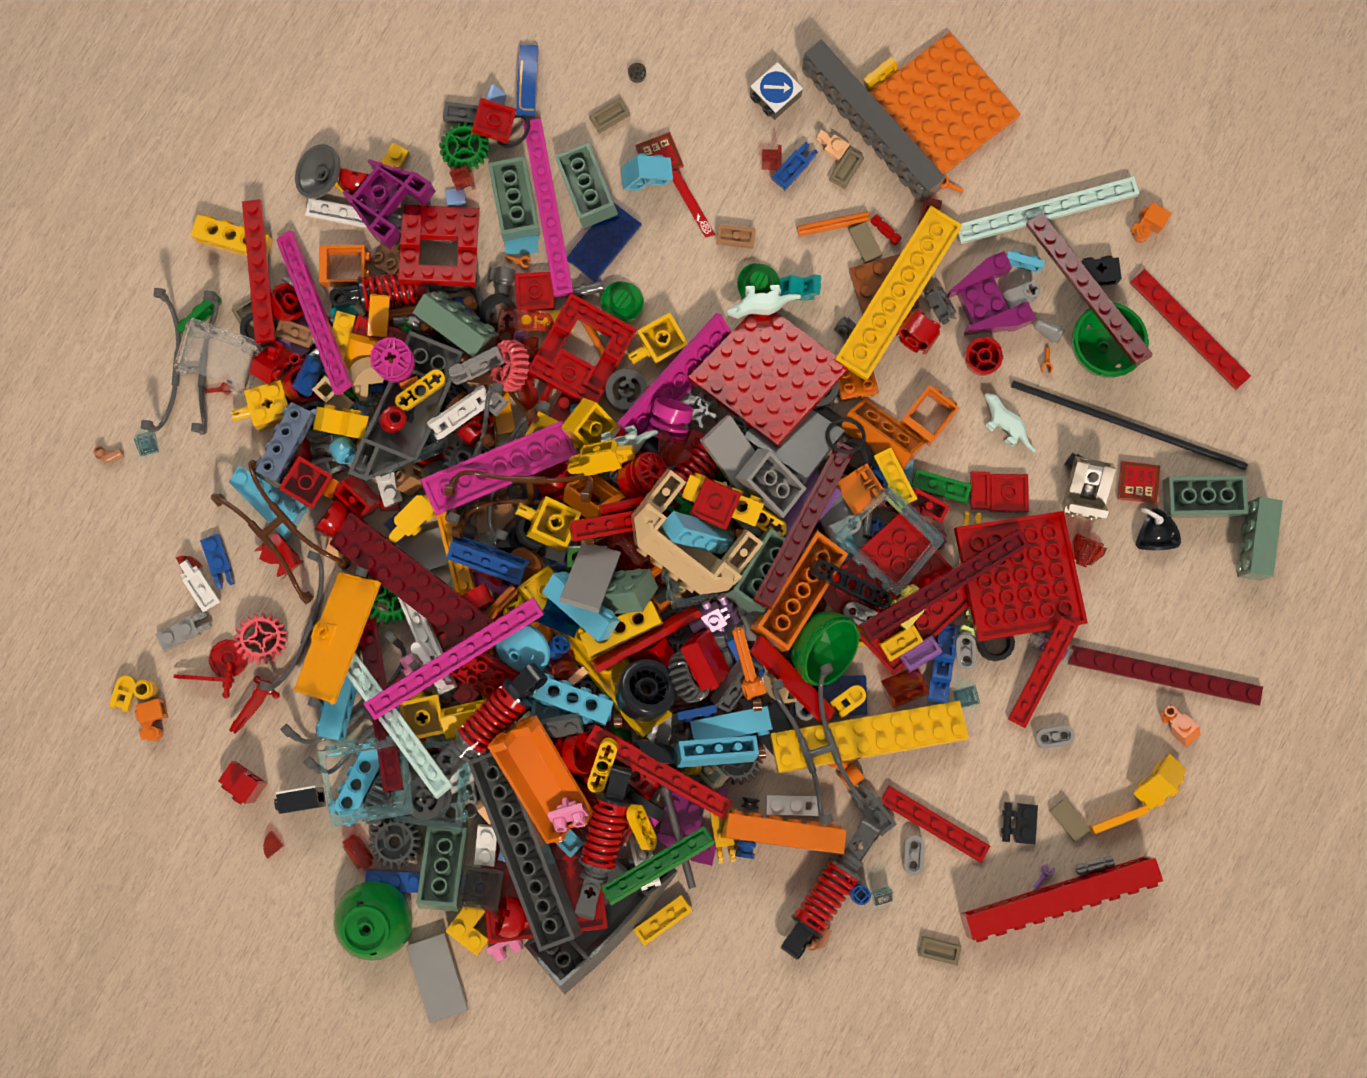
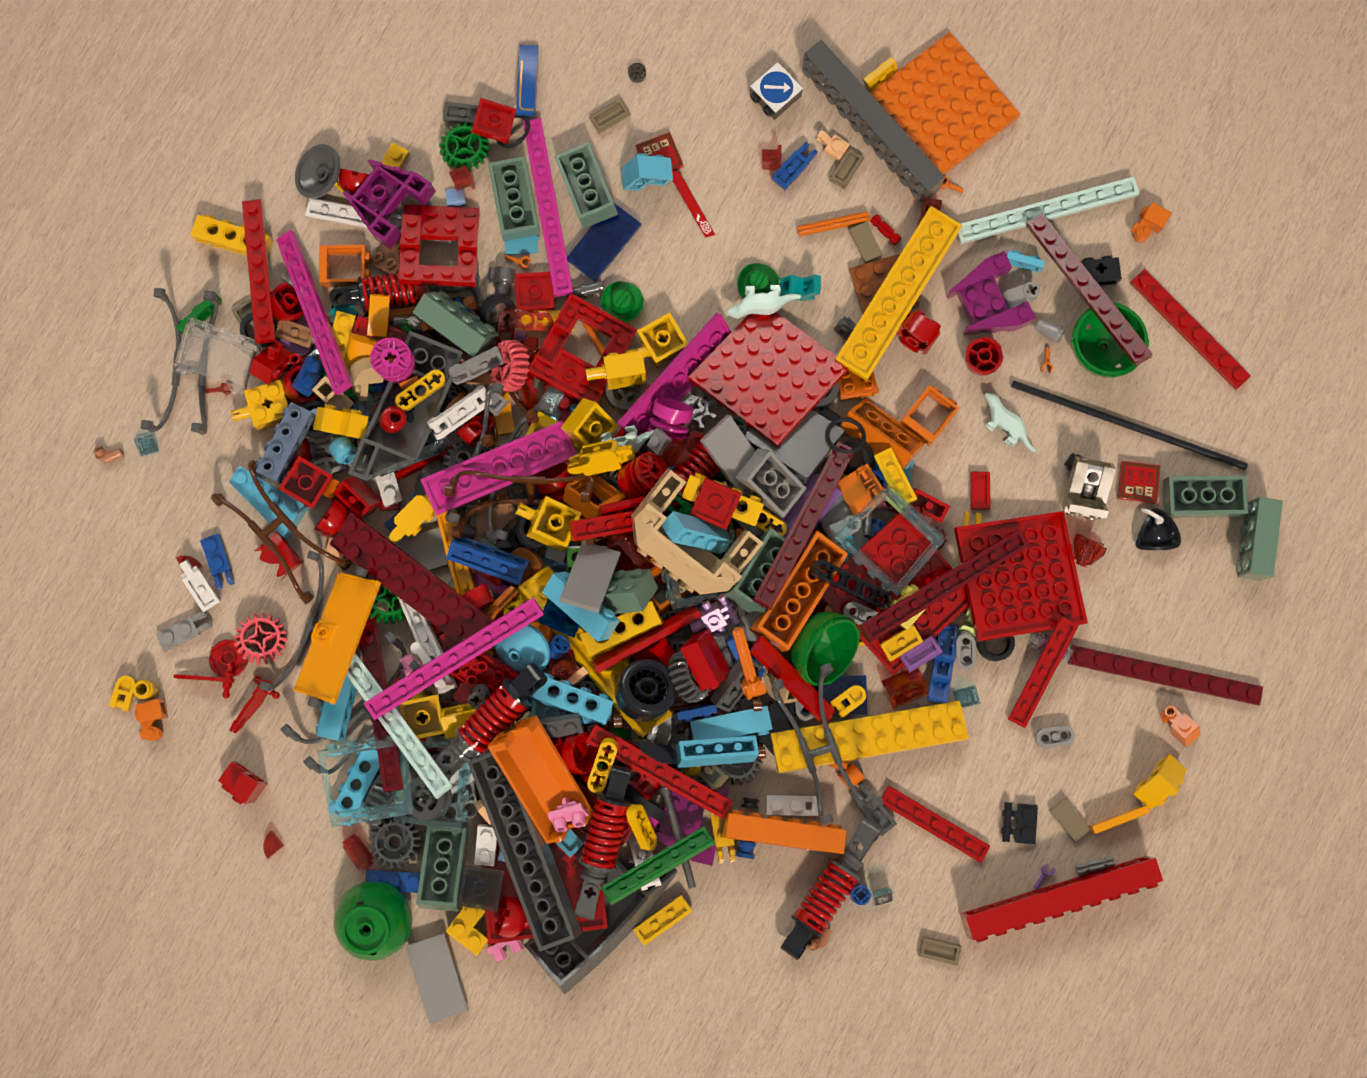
black piece [274,785,326,814] -> none
medium nougat brick [394,463,425,496] -> none
light blue slope [487,84,506,105] -> none
medium nougat plate [716,224,756,249] -> none
light grey plate [903,835,925,875] -> none
green plate [911,469,972,504] -> none
dark grey hinge [925,285,957,325] -> none
red tile [989,474,1029,513] -> none
none -> dark grey bush [468,684,490,709]
none -> clear light blue panel [538,386,565,420]
none -> yellow brick [585,350,646,390]
none -> light grey plate [647,428,672,456]

